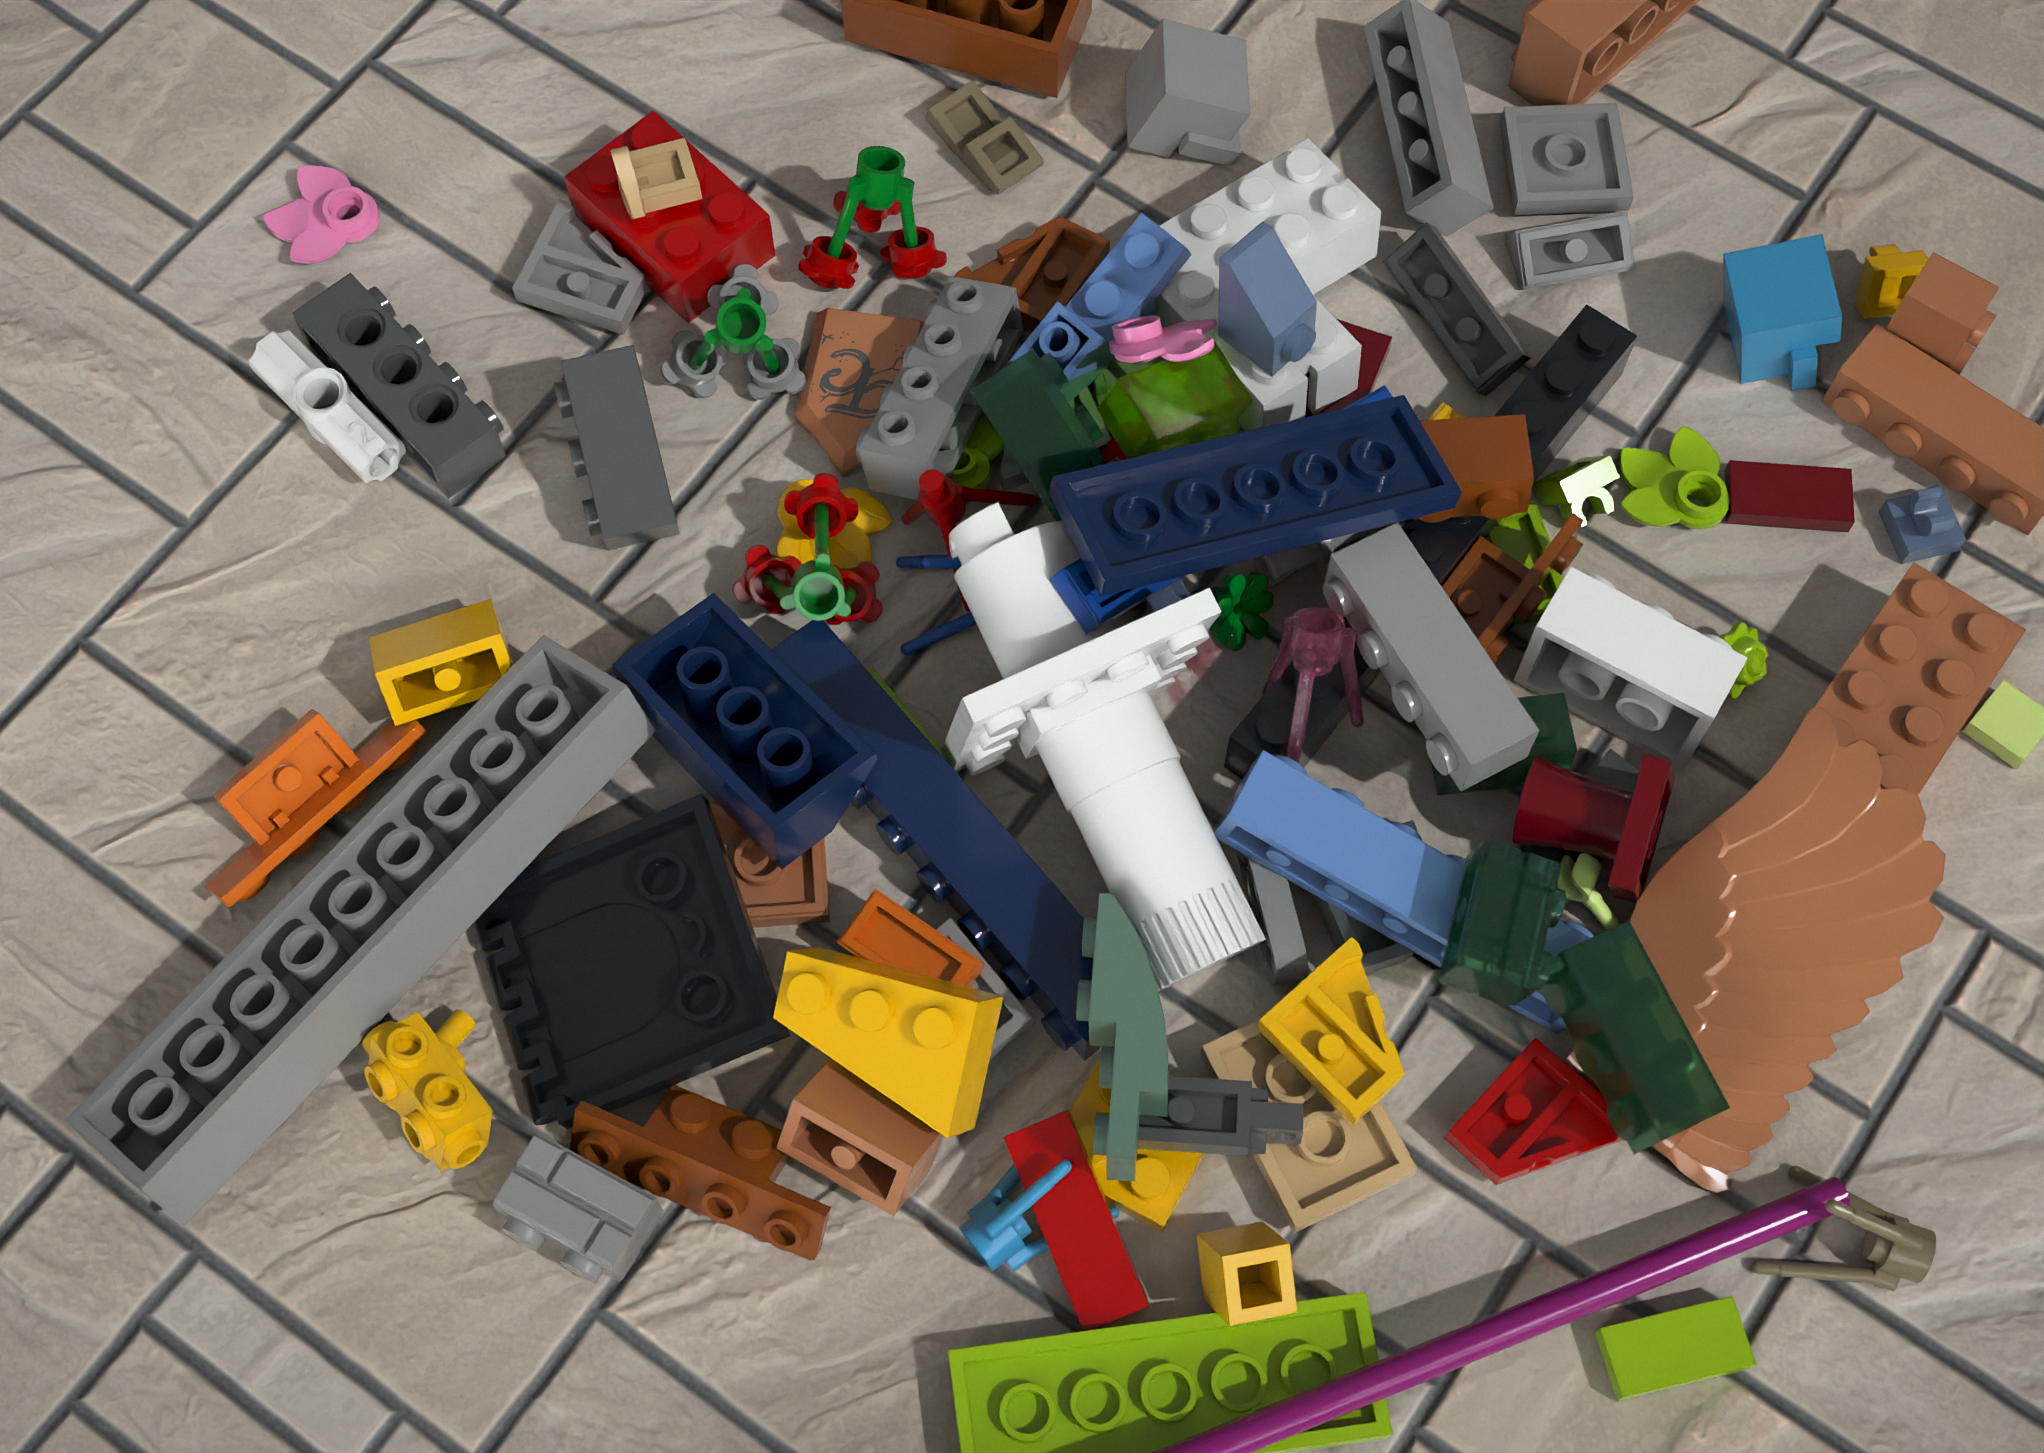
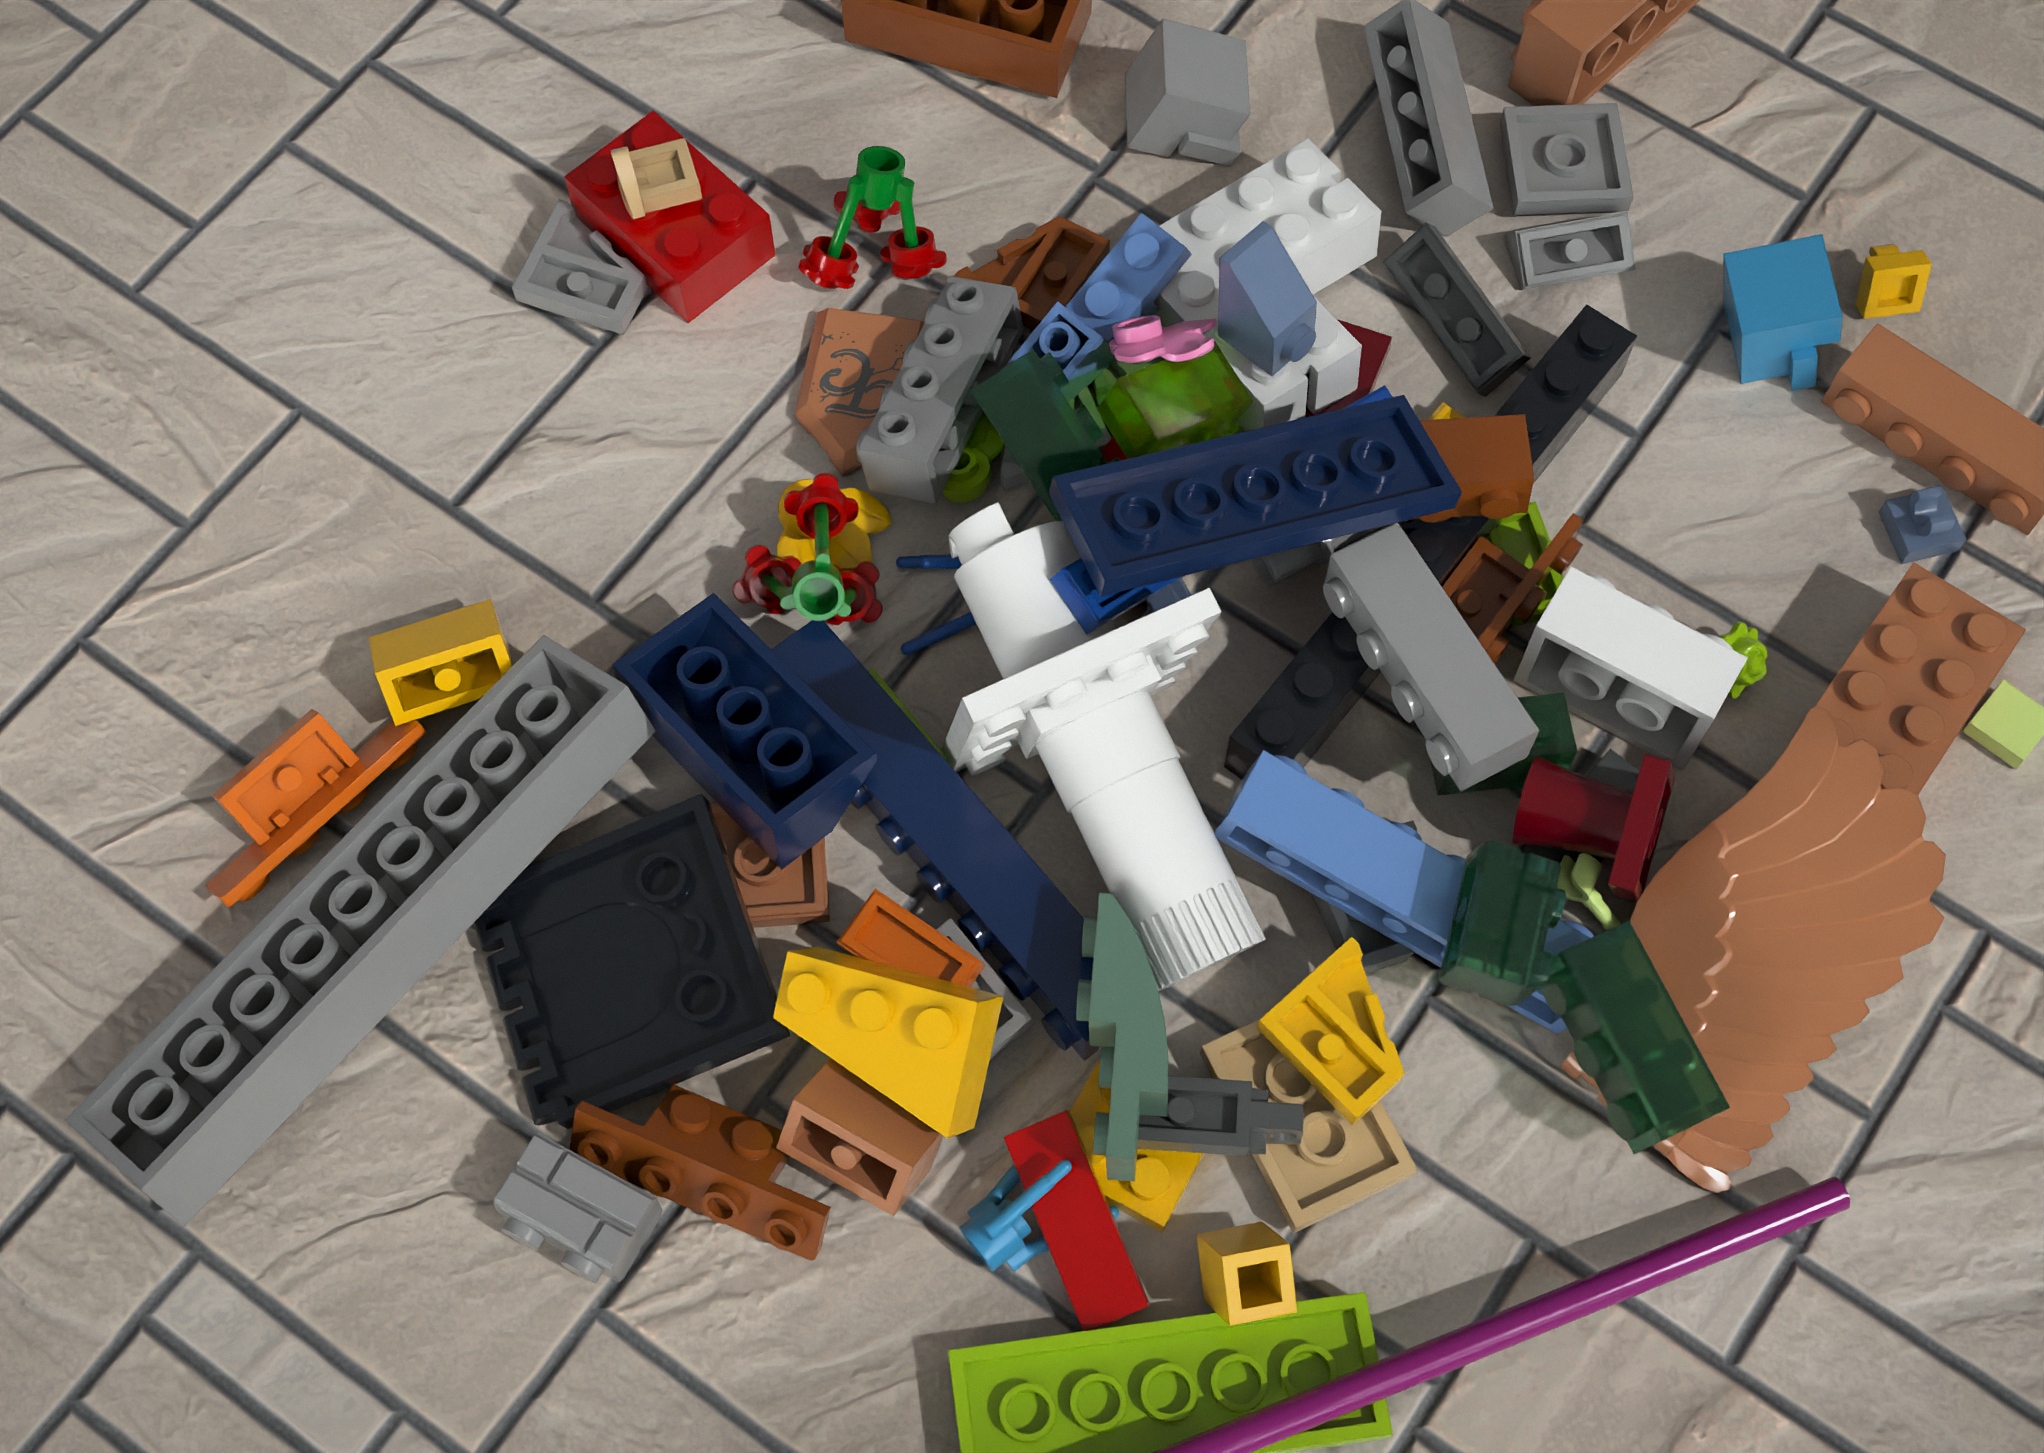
white piece [248,330,406,483] -> none
bright pink plate [263,165,380,264] -> none
dark grey brick [292,272,506,499] -> none
yellow brick [362,1010,493,1171] -> none
dark grey wedge [554,345,680,551] -> none
light grey plant [660,264,806,400] -> none
red plant [901,469,1038,612] -> none
dark tan slope [925,80,1044,195] -> none
green plant [1210,572,1274,651] -> none
light grey beam [1236,850,1308,985] -> none
clear pink plant [1262,607,1364,763] -> none
red wing [1444,1037,1637,1185] -> none
tile [1533,455,1620,527] -> none
lime tile [1595,1296,1757,1402] -> none
lime plate [1620,426,1730,529] -> none
dark red tile [1724,460,1855,532] -> none
dark tan plant [1751,1166,1936,1291] -> none
nougat brick [1886,252,2000,375] -> none

